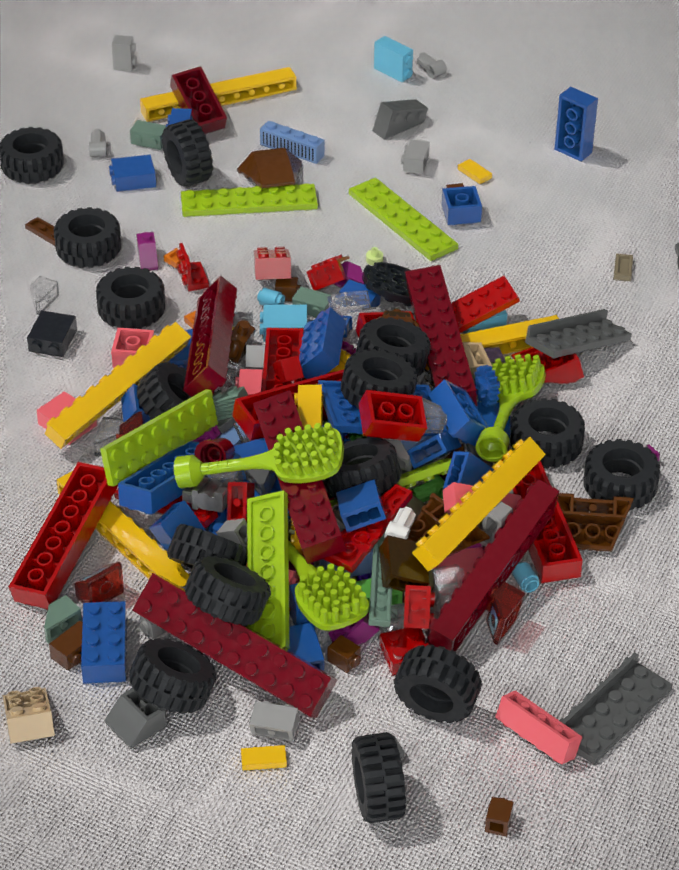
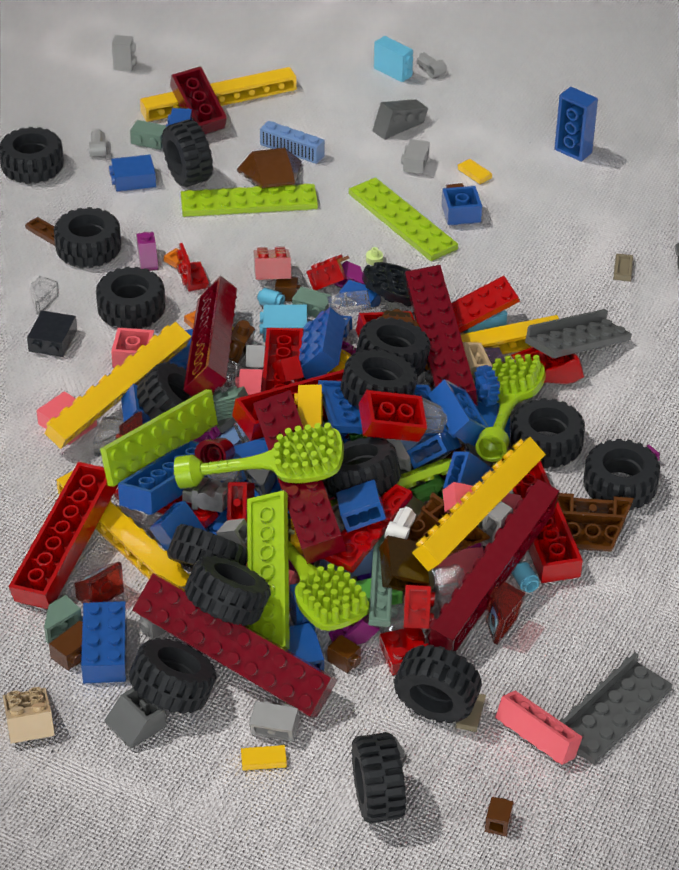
none -> dark tan tile [456,694,486,732]

